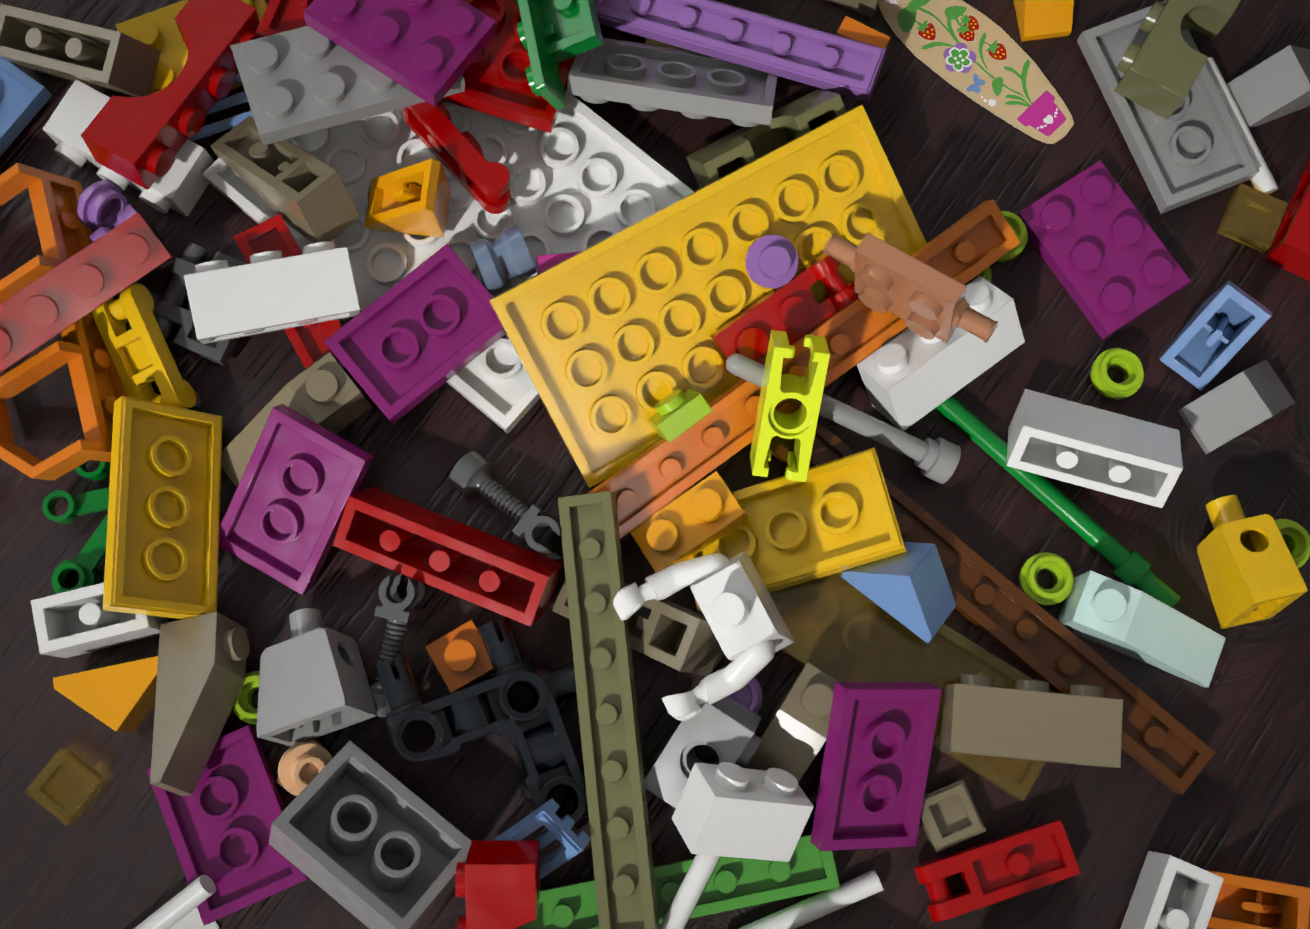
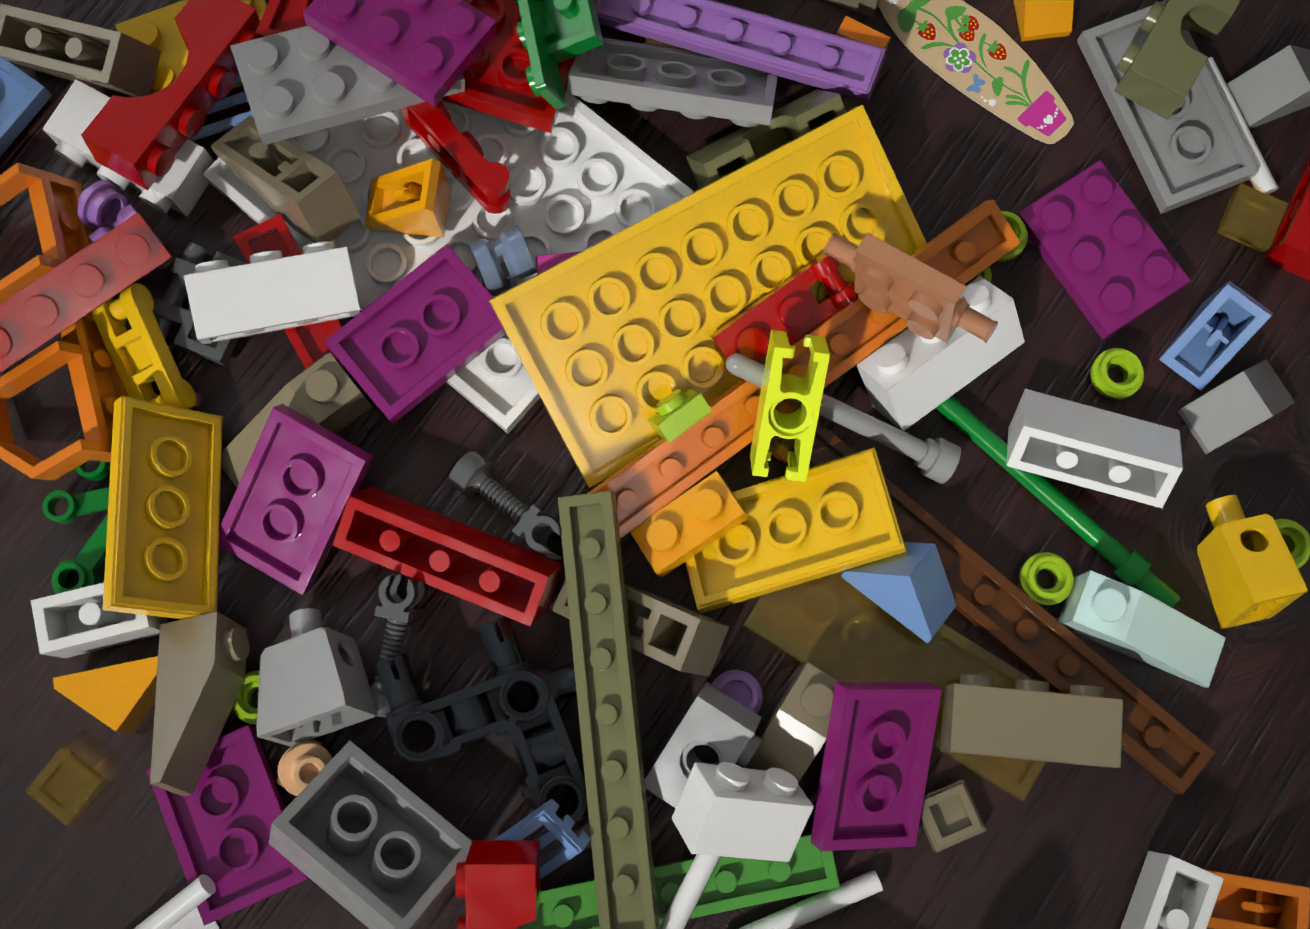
orange plate [425,619,494,693] -> none
white torso [613,550,795,721] -> none
medium lavender plate [745,235,798,288] -> none
red plate [914,819,1081,922] -> none

